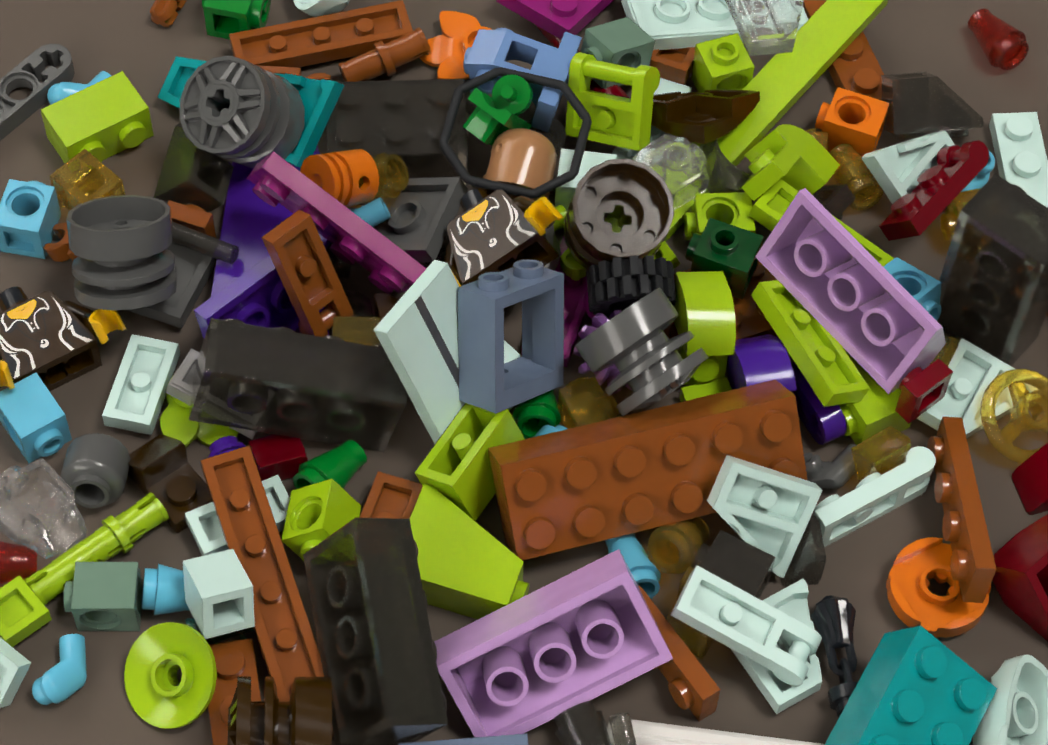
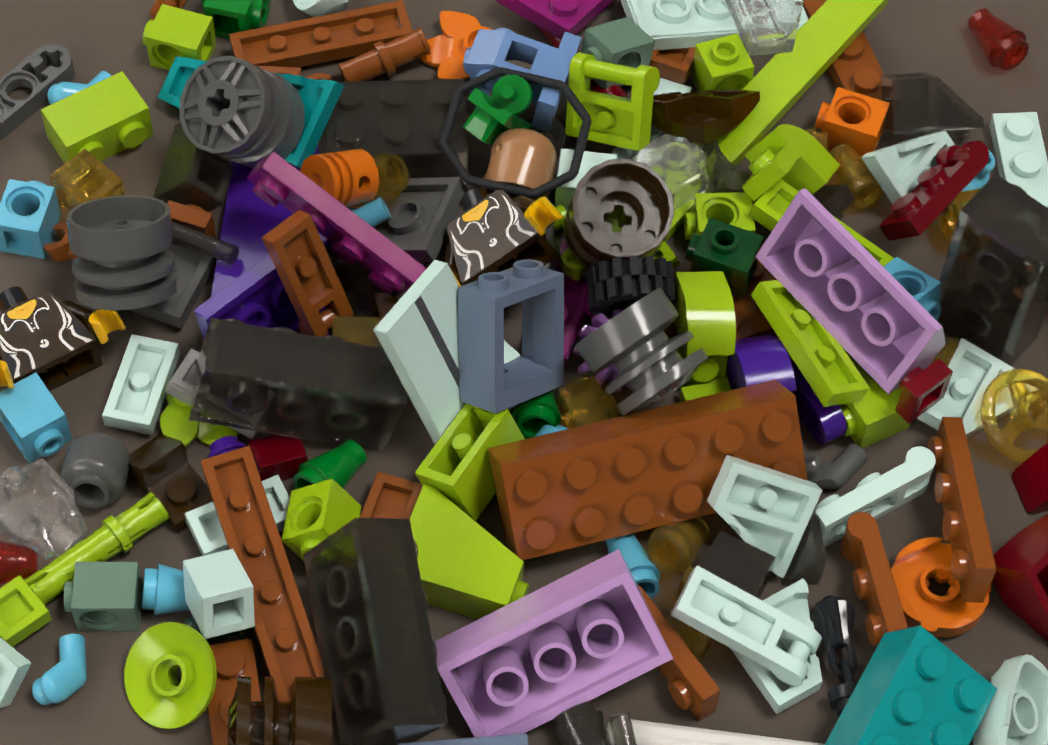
clear yellow slope [851,426,911,483] -> none
none -> lime brick [143,4,216,71]
none -> dark orange plate [840,512,908,646]

